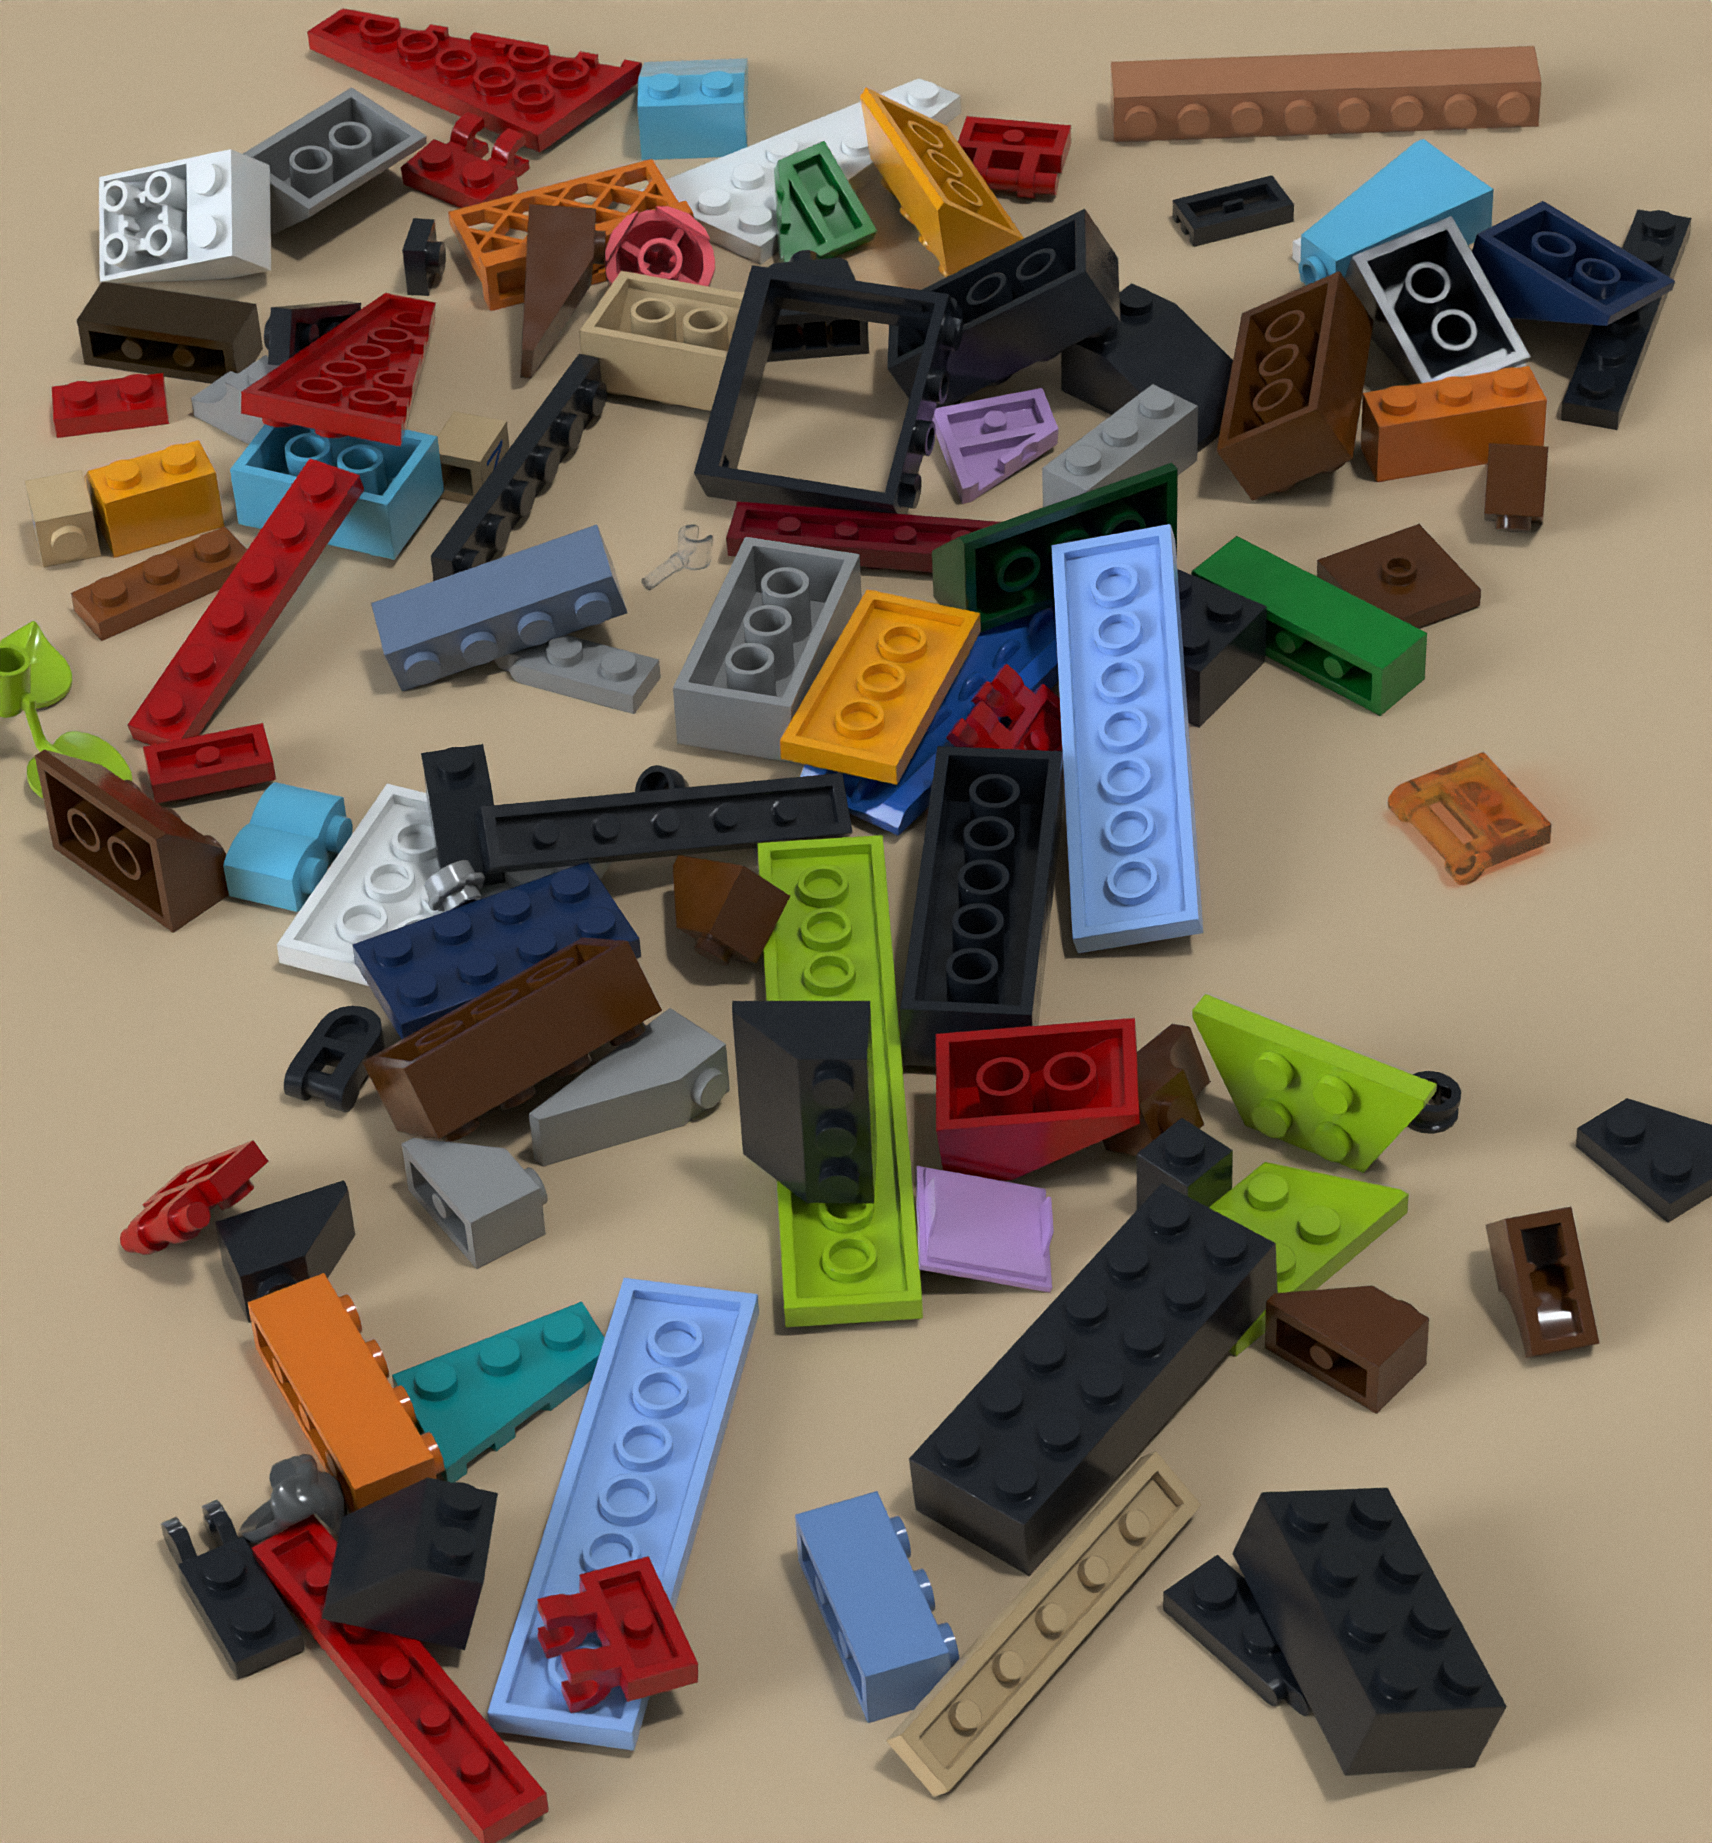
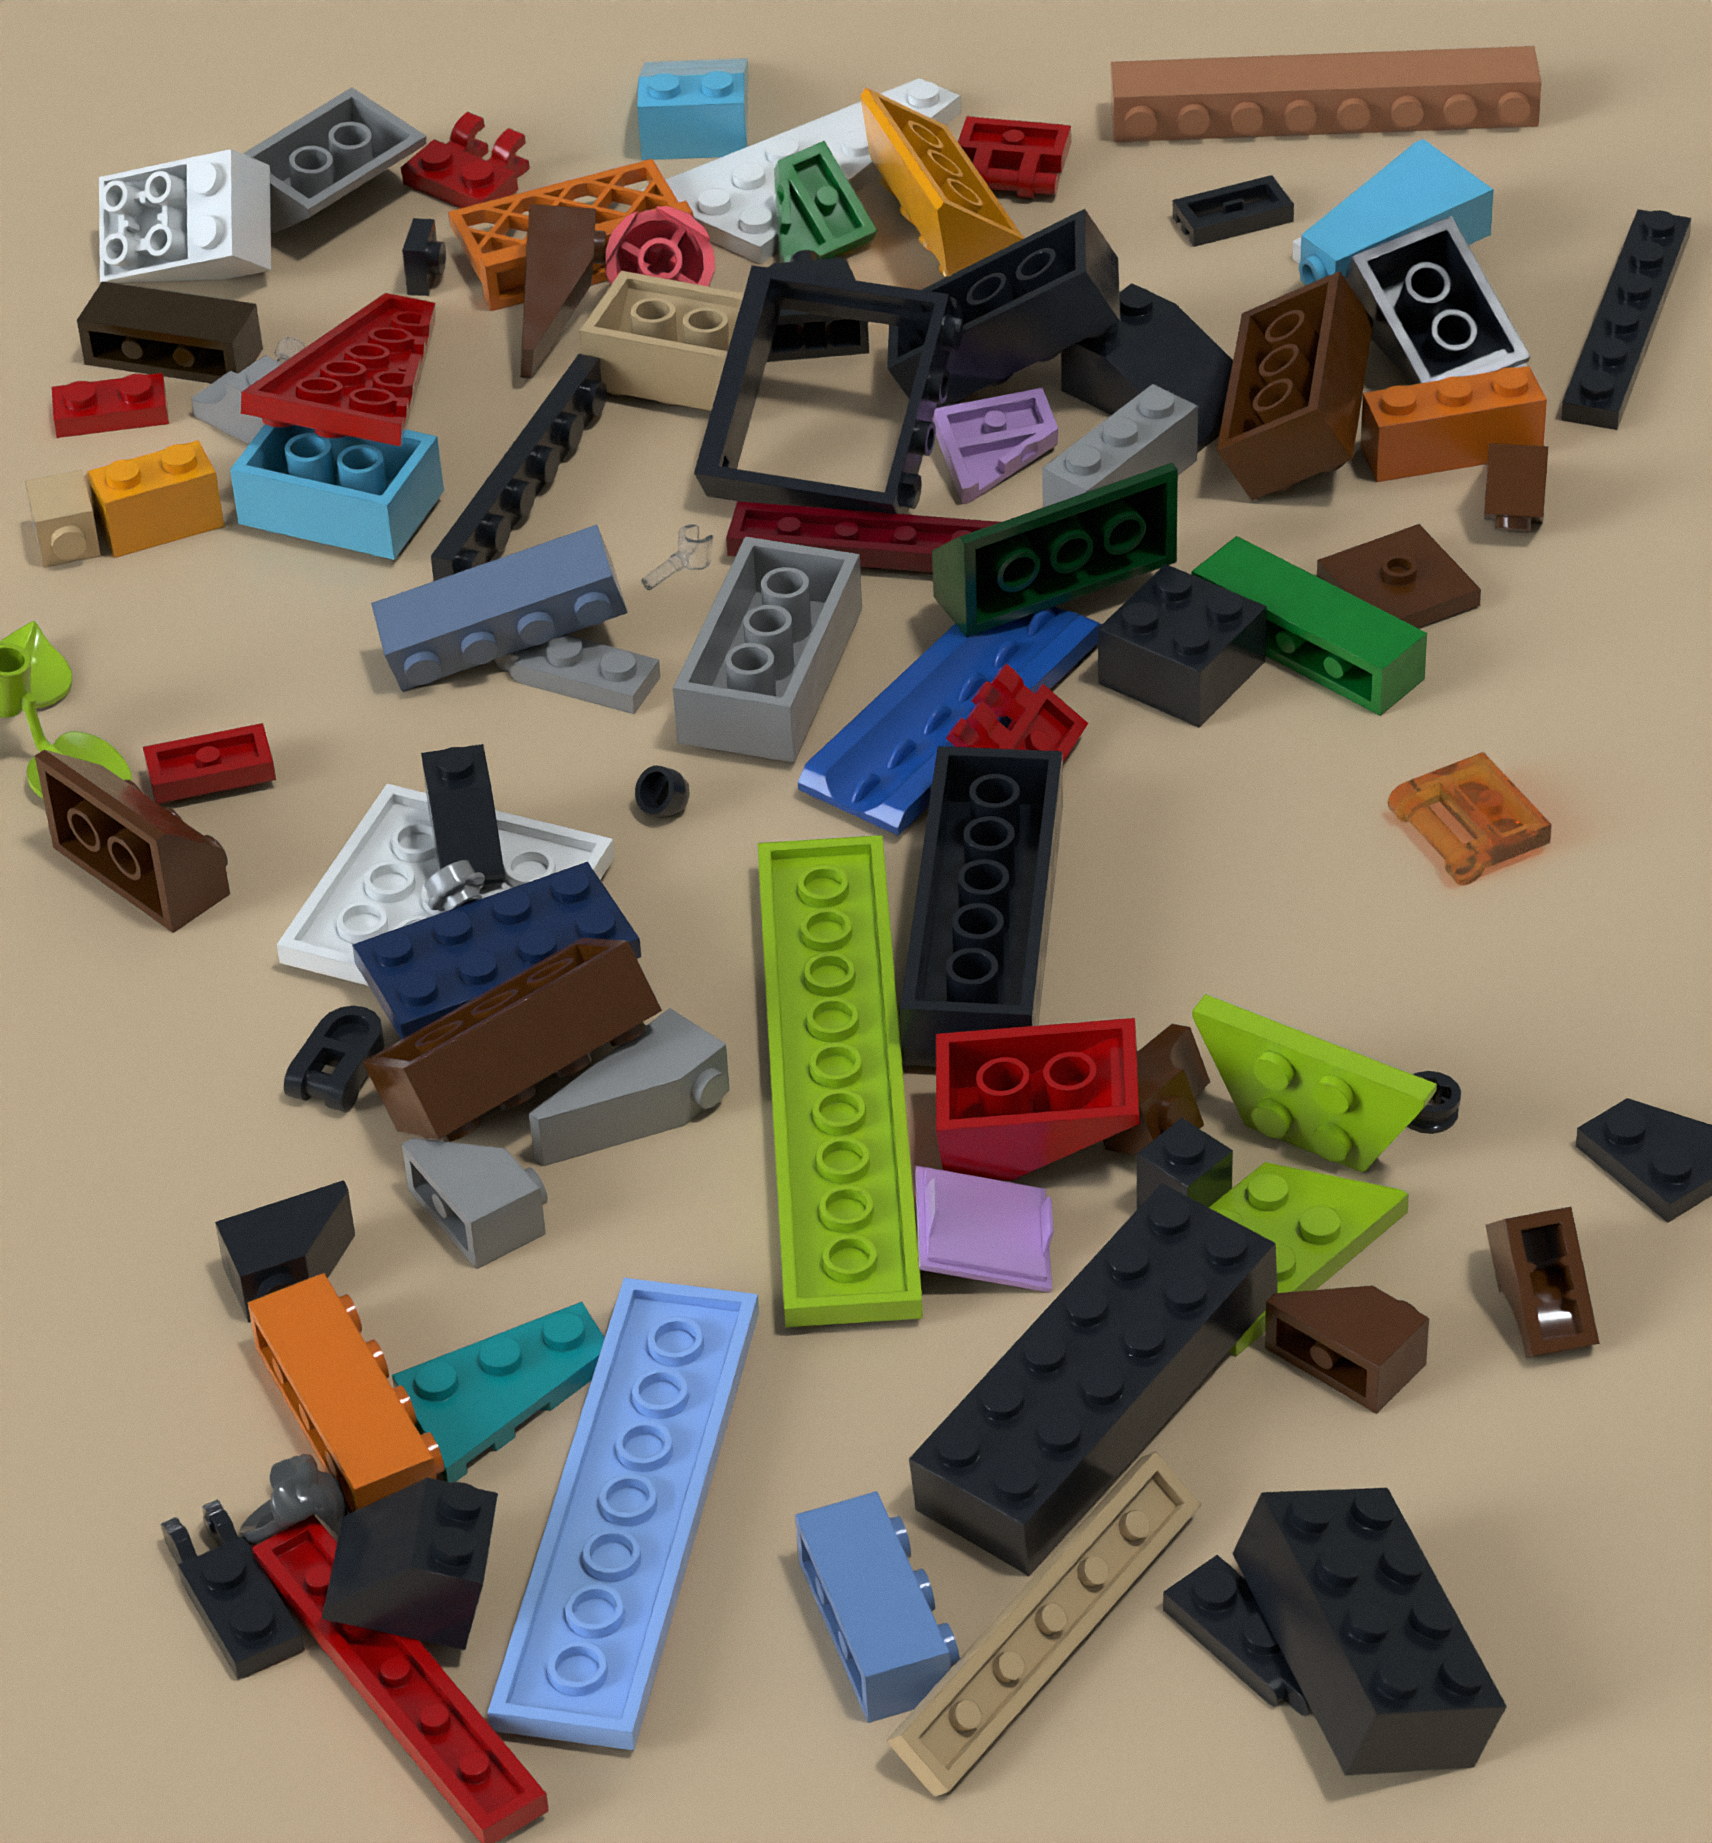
dark orange plate [71,526,247,641] -> none
red plate [120,1140,269,1255] -> none
red plate [127,458,364,745] -> none
medium azure brick [223,782,353,912] -> none
black plate [264,301,361,366] -> none
red wing [307,8,642,153] -> none
tan brick [438,411,510,504] -> none
black plate [475,773,853,874] -> none
red plate [537,1556,698,1713] -> none
reddish brown slope [673,855,790,966] -> none
black slope [732,1001,877,1204] -> none
light orange plate [780,589,981,785] -> none
light blue plate [1052,524,1204,954] -> none
dark blue slope [1472,201,1675,326] -> none

